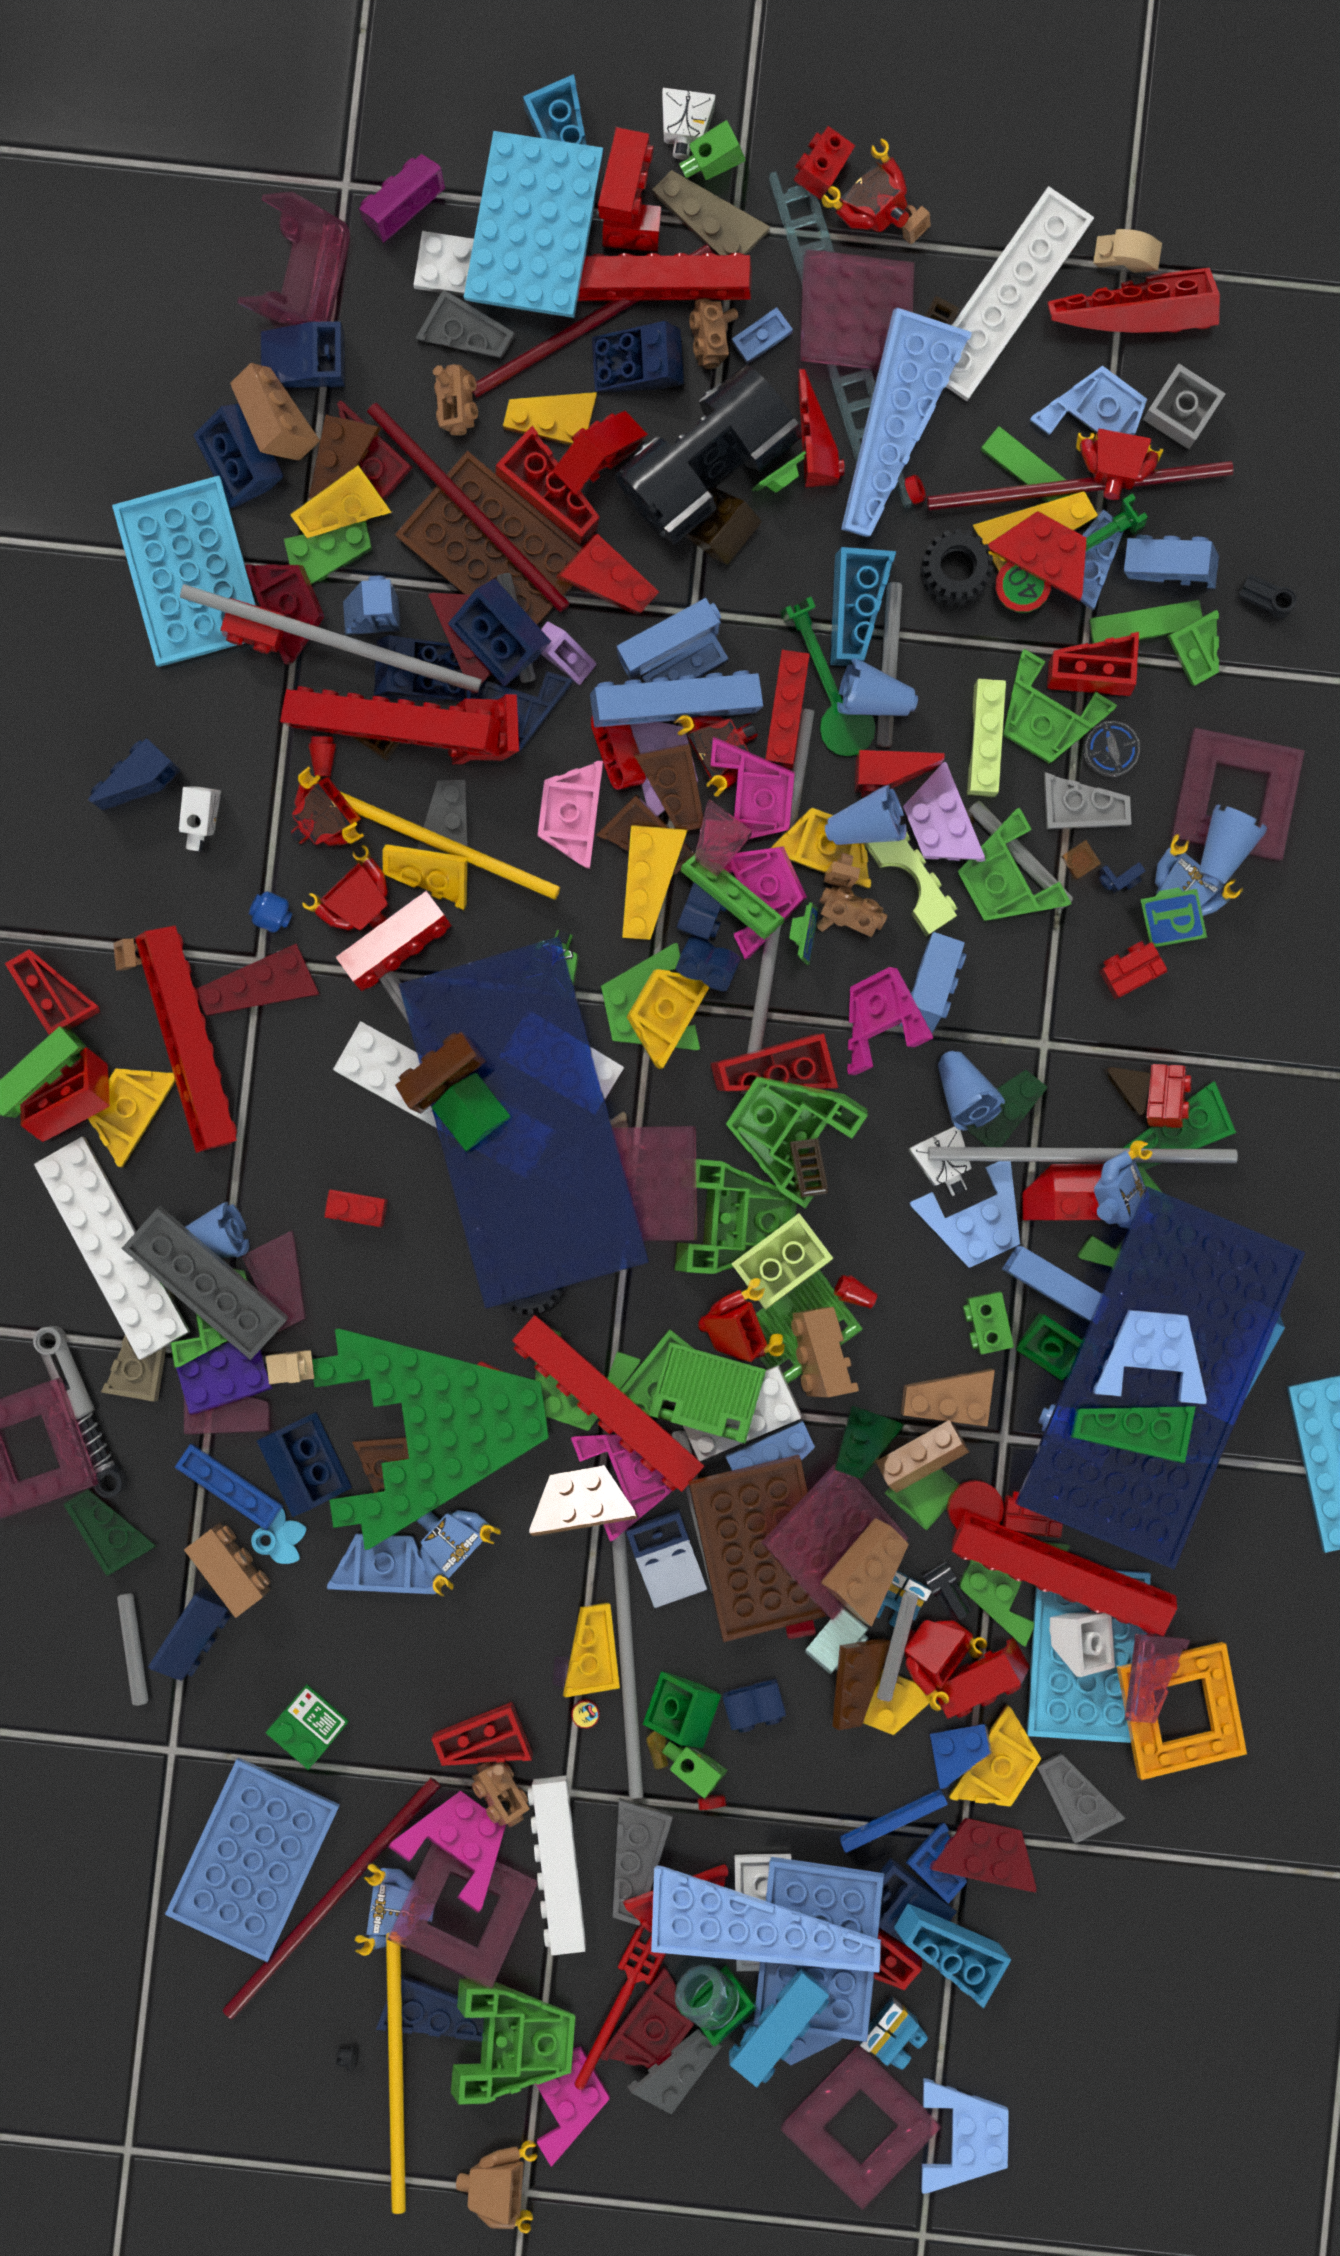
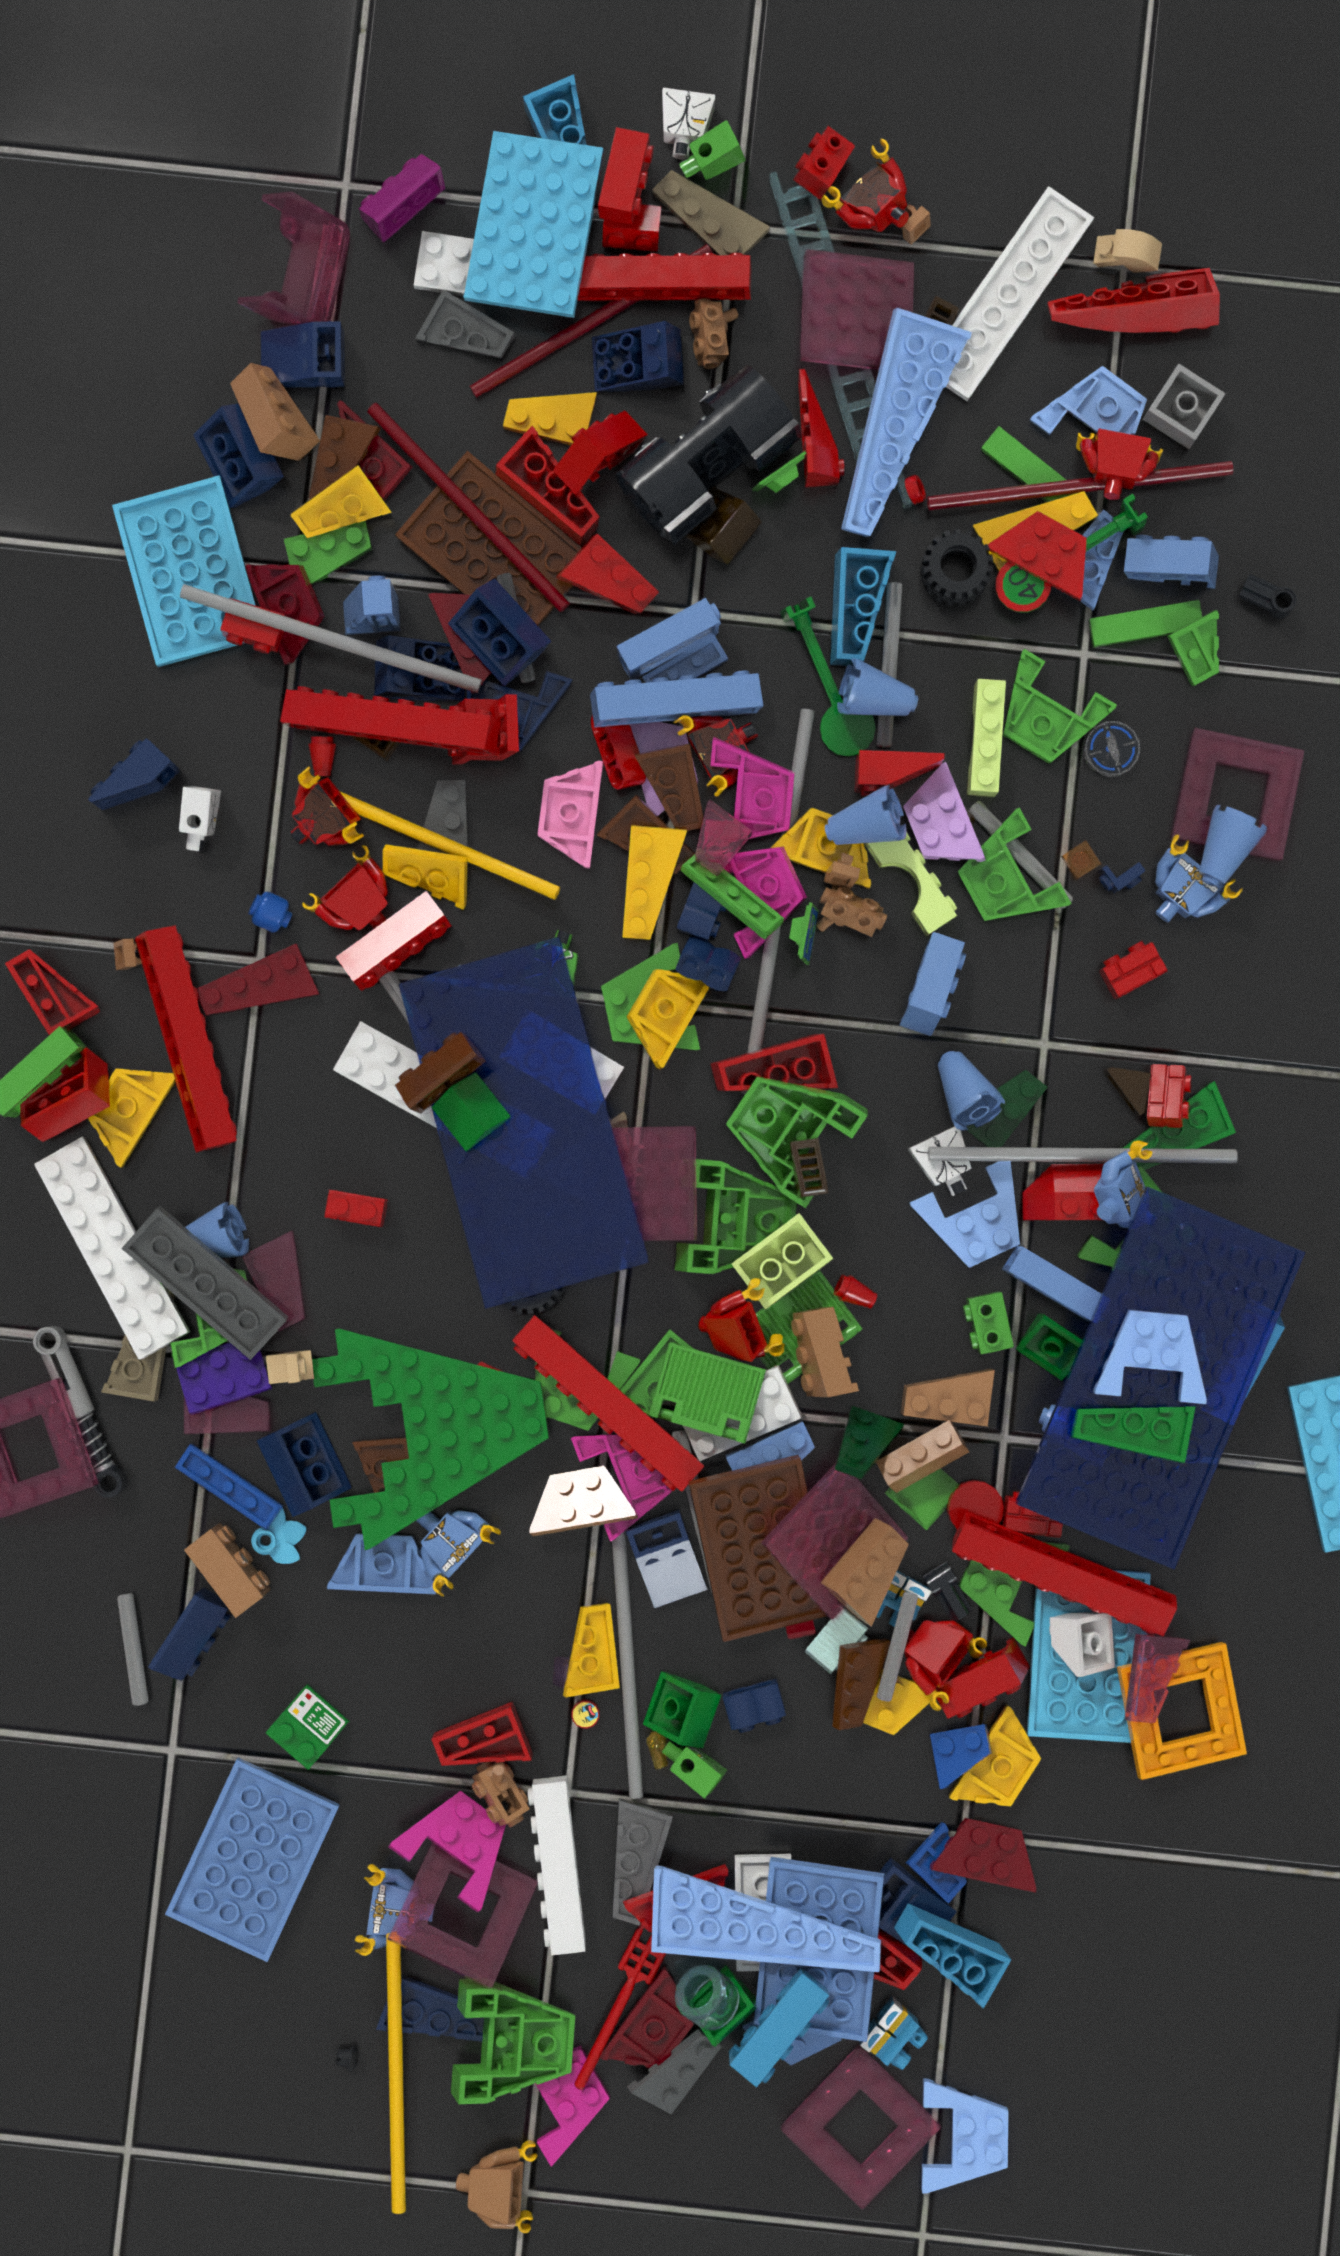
dark green wing [63,1489,156,1576] -> none
dark red piece [223,1777,441,2019] -> none
medium nougat brick [433,364,478,435] -> none
lavender slope [541,622,597,685] -> none
red tile [698,1794,726,1810] -> none
medium blue plate [731,307,793,365] -> none
red brick [765,650,810,769] -> none
blue tile [840,1789,948,1853] -> none
dark pink wing [847,967,933,1075] -> none
flat silver wing [1037,1753,1125,1843] -> none
light grey wing [1044,773,1131,830] -> none
red wedge [1047,632,1139,696] -> none
piece [1141,887,1207,947] -> none

